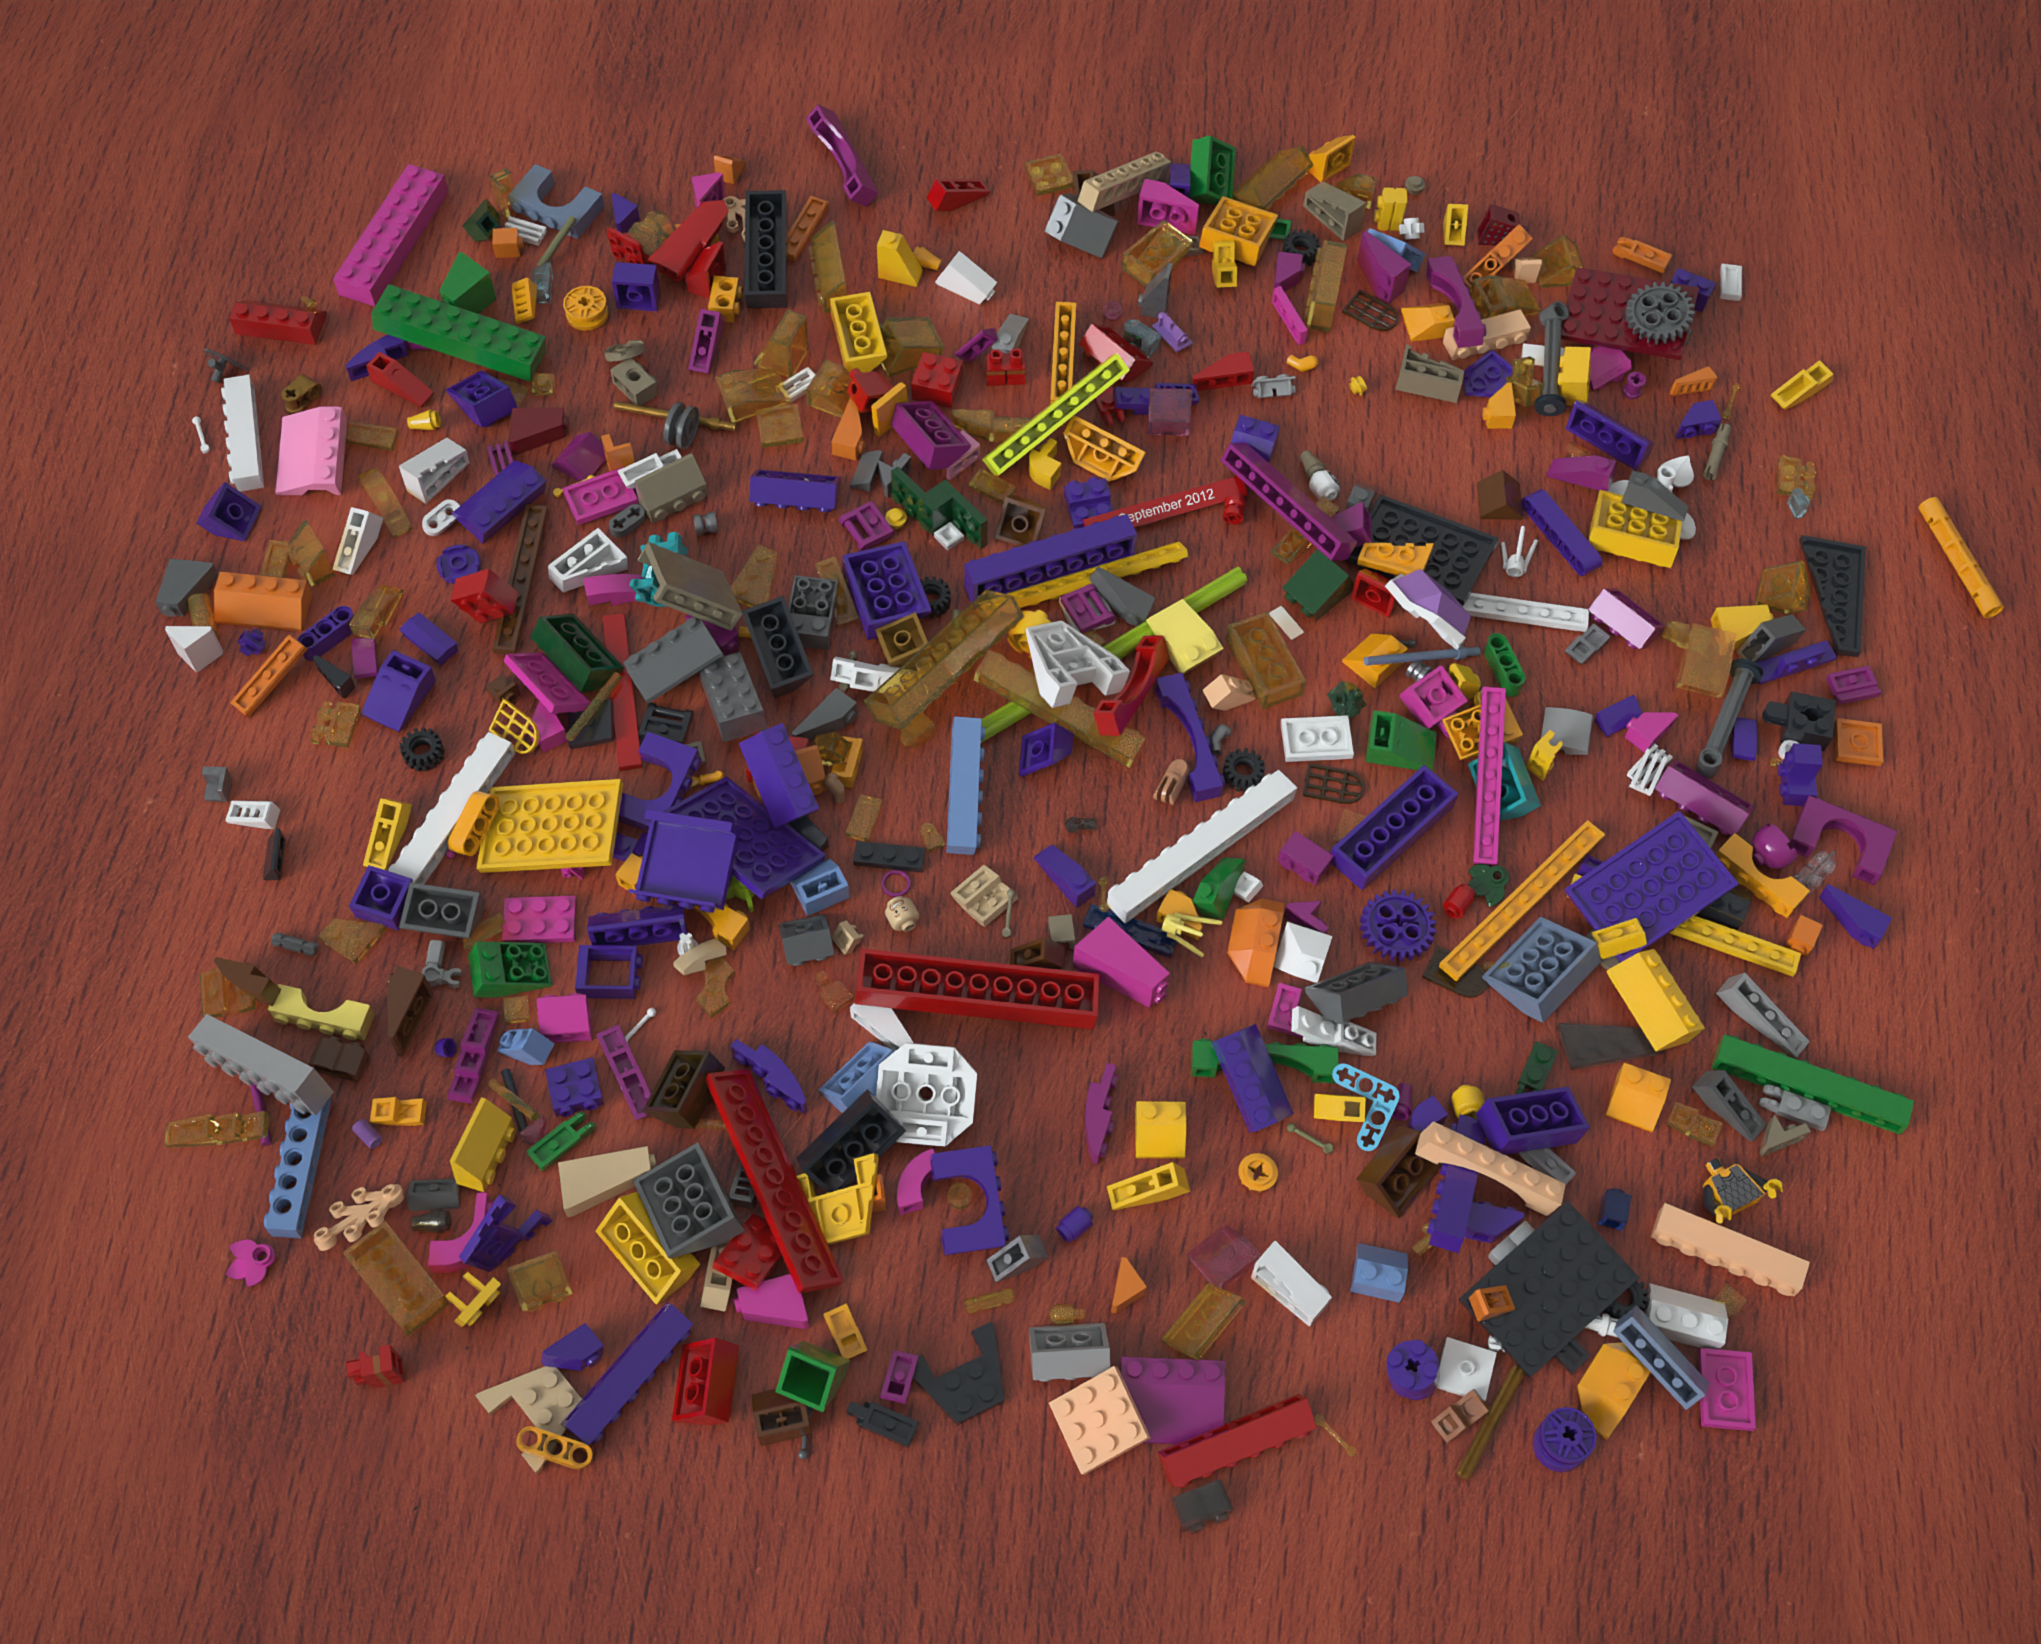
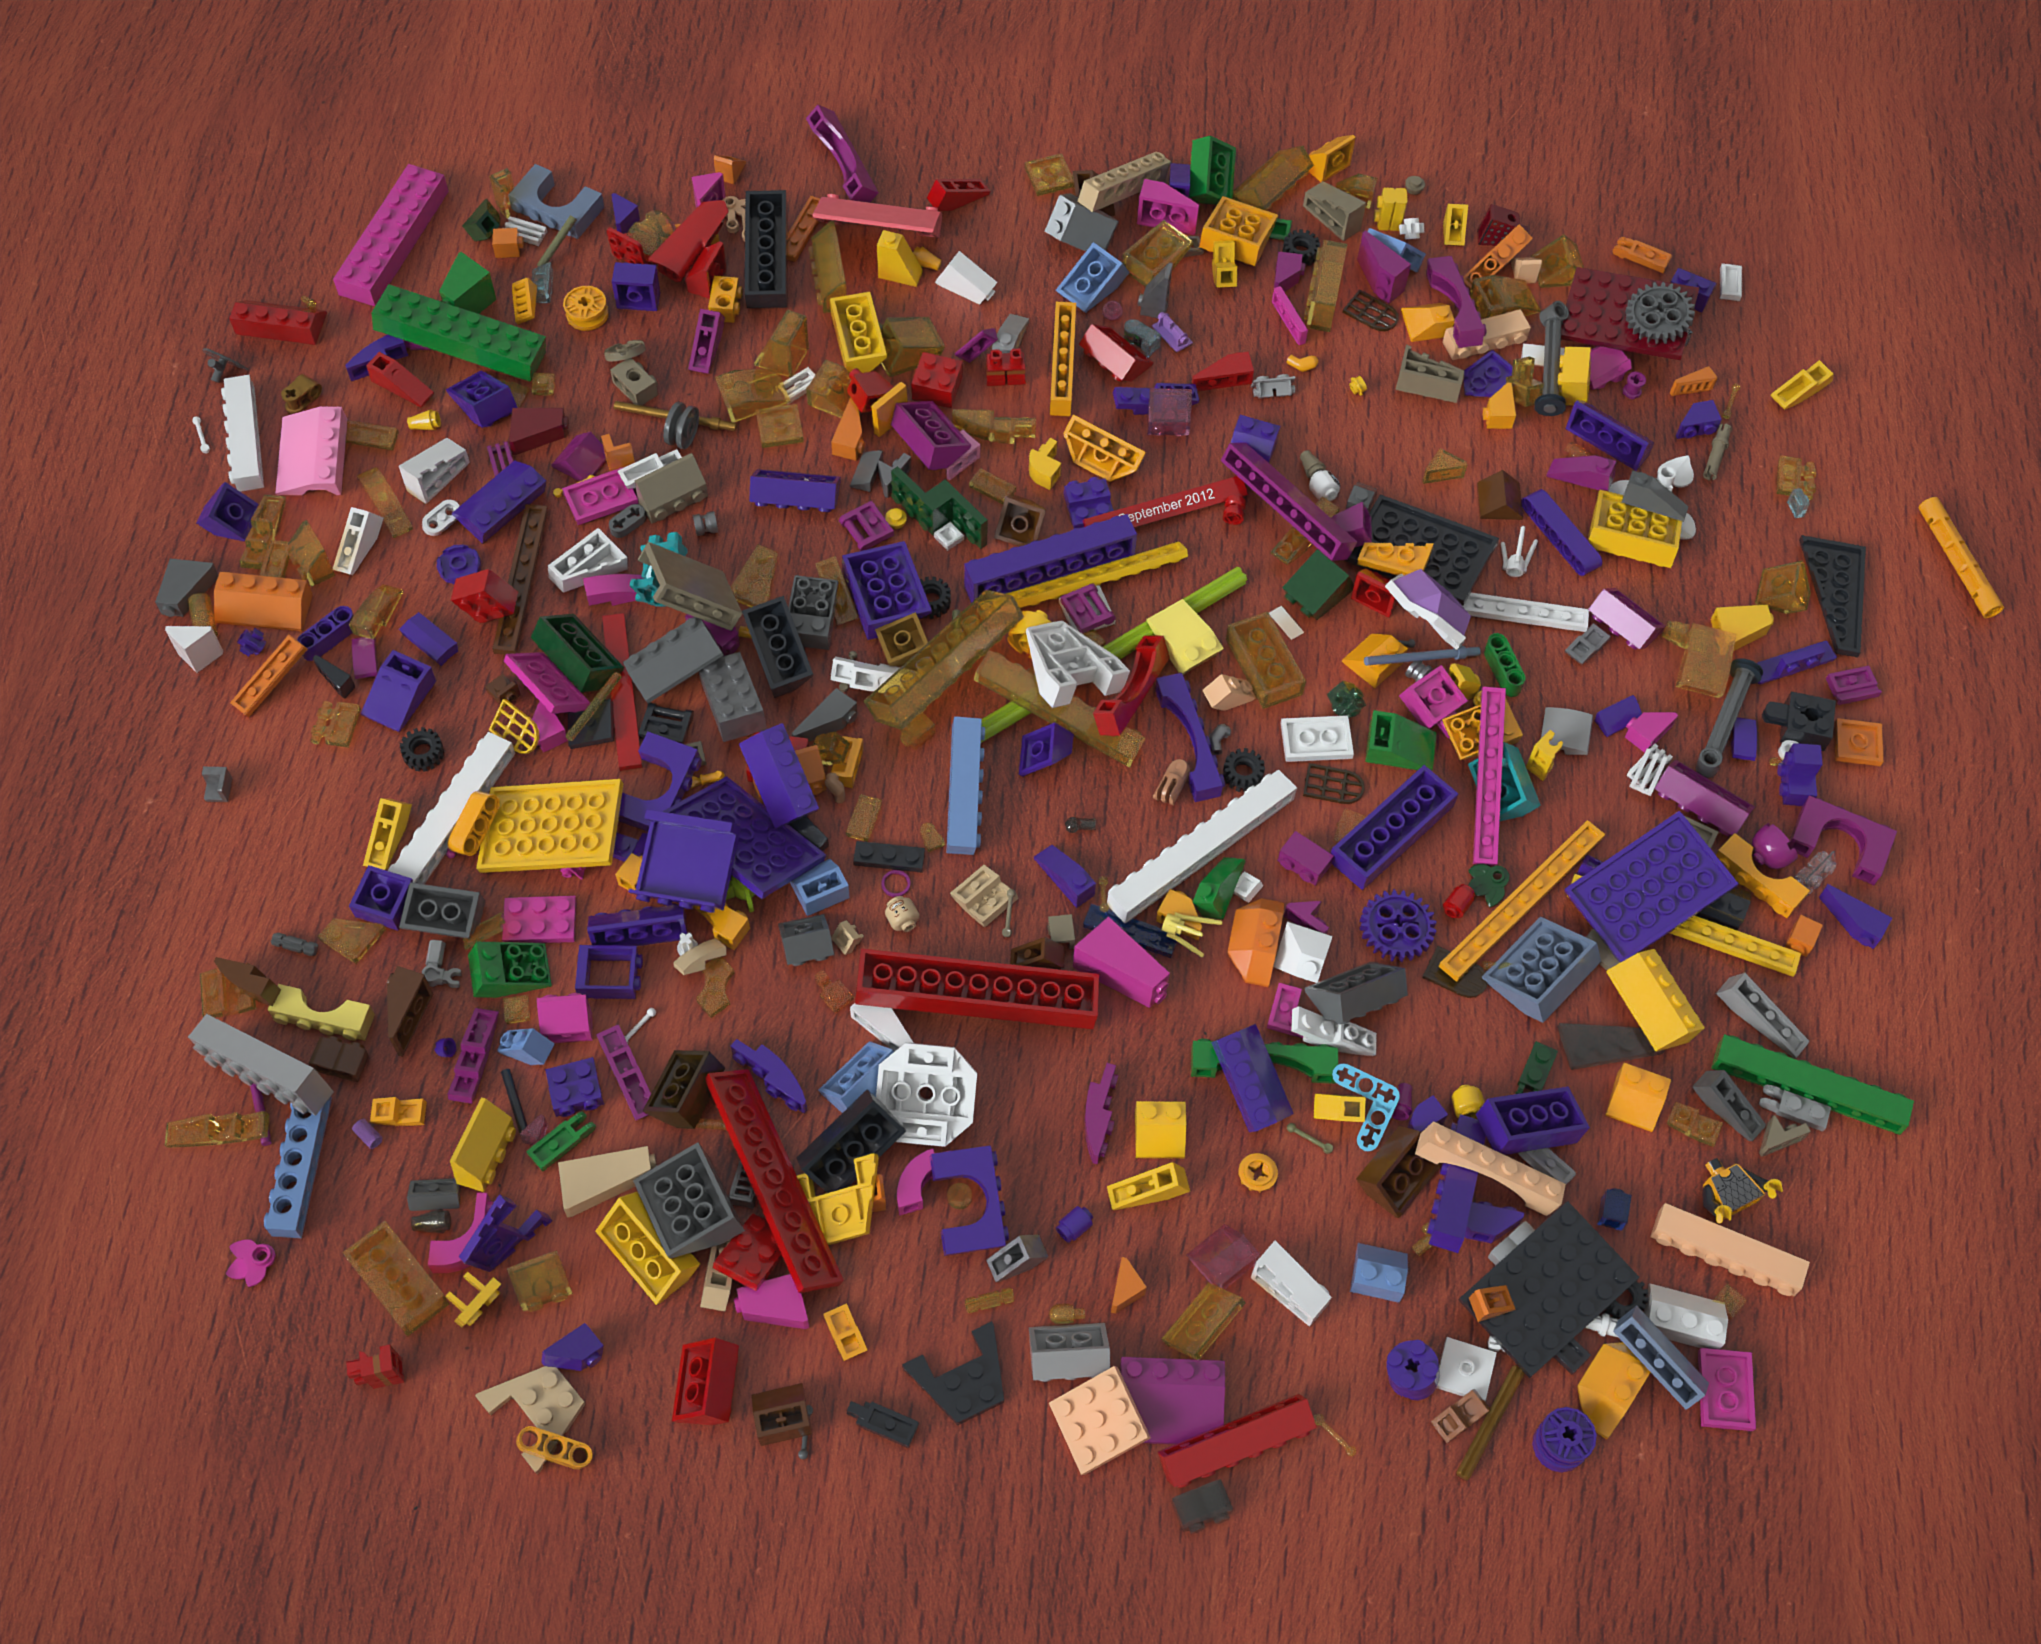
white slope [225,801,280,829] -> none
black slope [263,828,286,880] -> none
light nougat plant [314,1184,404,1251] -> none
clear yellow bar [488,1079,539,1121] -> none
dark purple brick [561,1303,693,1446] -> none
green slope [775,1341,851,1412] -> none
magenta slope [880,1350,919,1404] -> none
neon yellow brick [982,353,1130,476] -> none
dark grey slope [1089,566,1155,626] -> none
red hinge [1093,386,1125,426] -> none
yellow slope [1591,918,1647,959] -> none
dark grey slope [1736,614,1806,663] -> none
none -> clear yellow slope [239,494,286,570]
none -> coral slope [813,194,942,238]
none -> medium blue slope [1056,242,1130,313]
none -> clear yellow slope [1422,448,1467,484]

